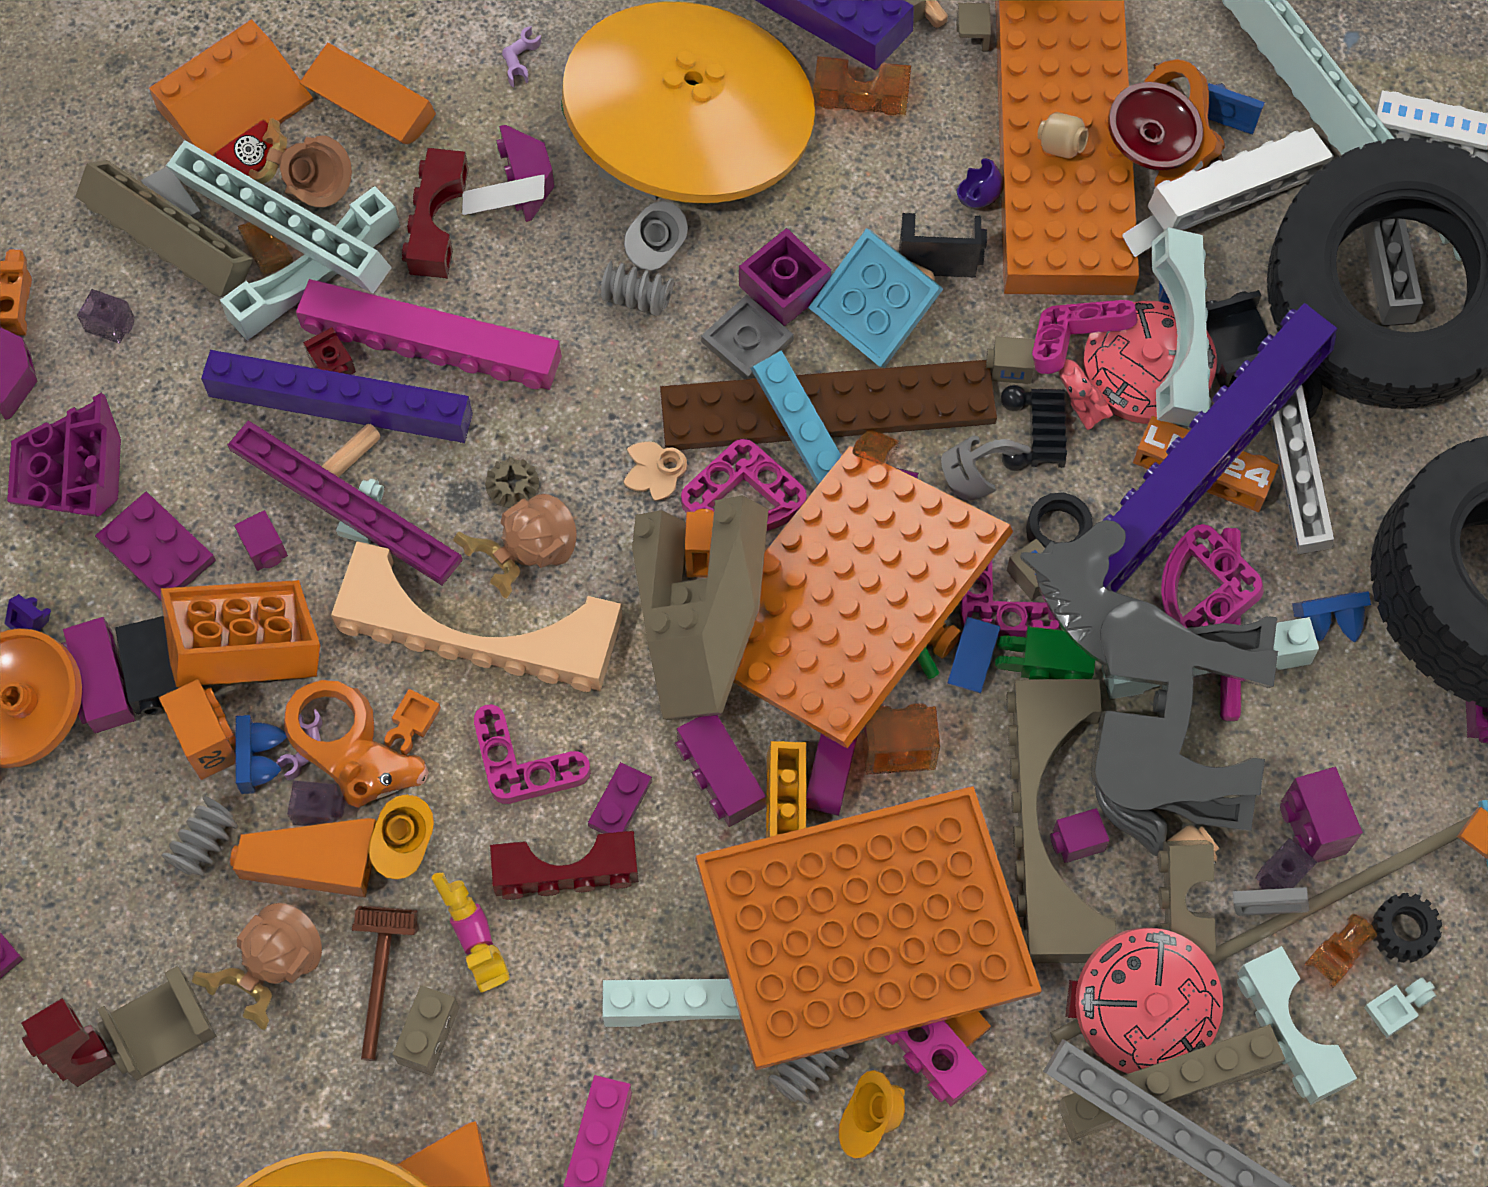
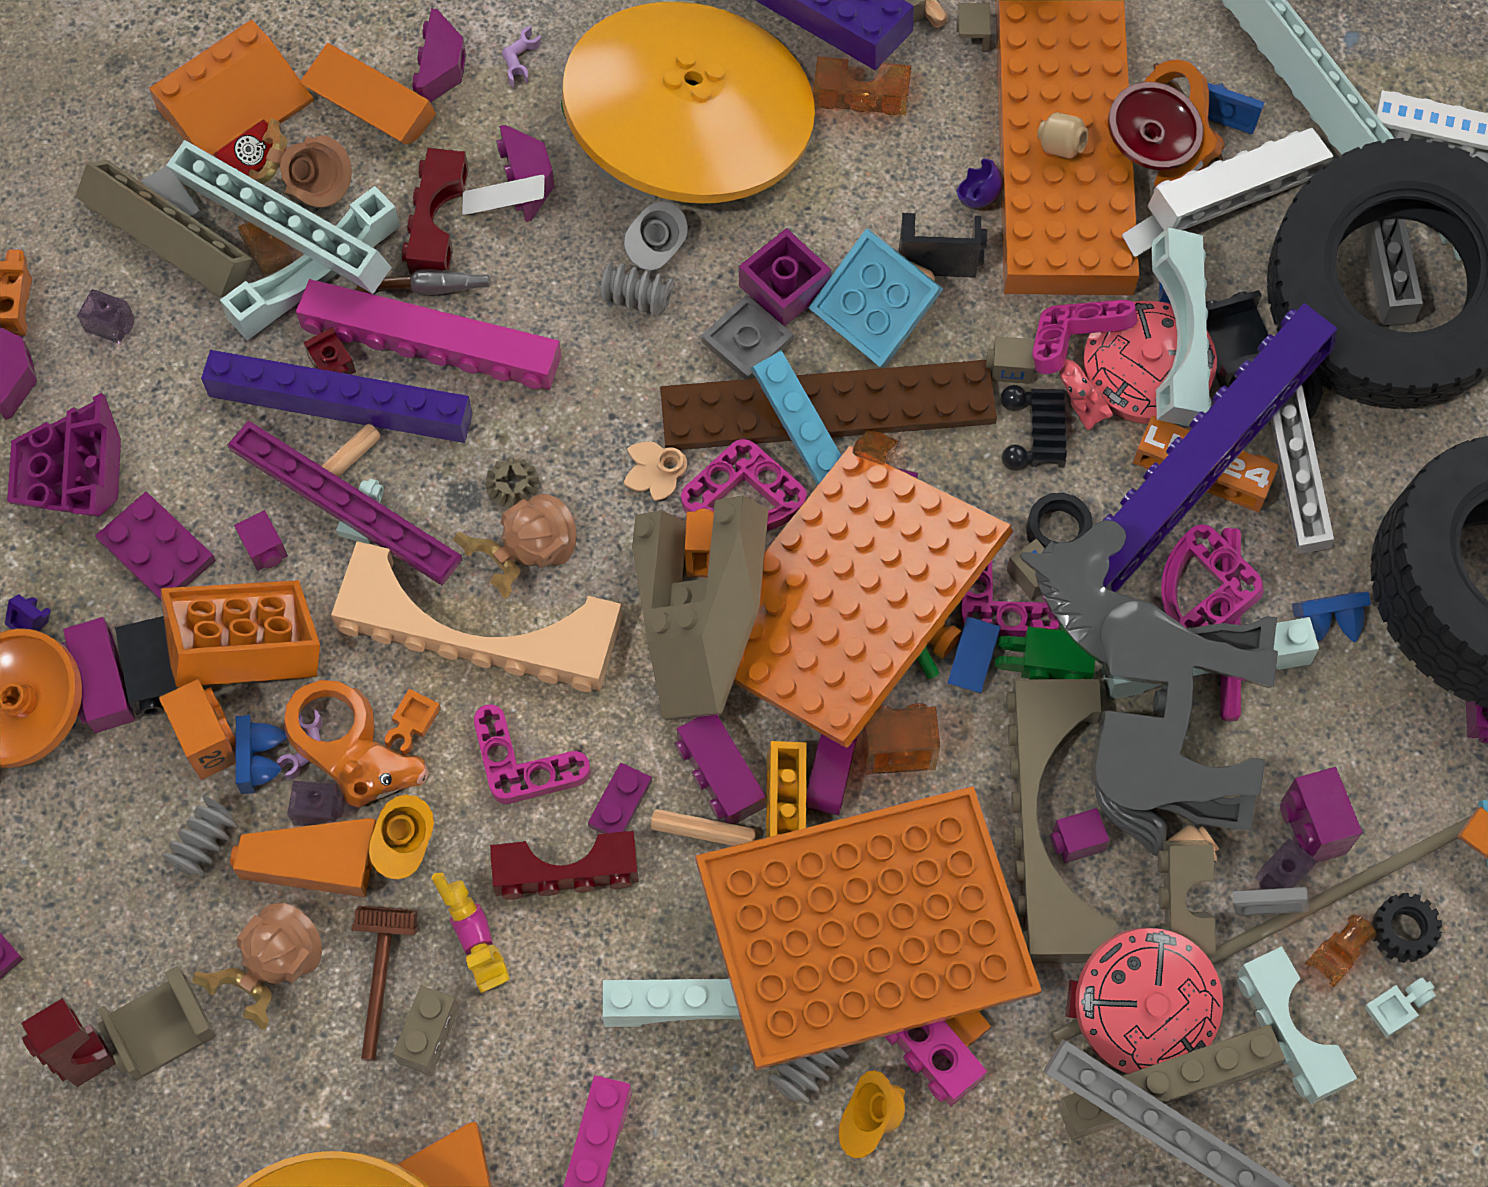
light grey helmet [941,436,1031,500] -> none
none -> flat silver piece [355,269,490,295]
none -> magenta slope [412,8,467,102]
none -> light nougat axle [651,809,756,846]

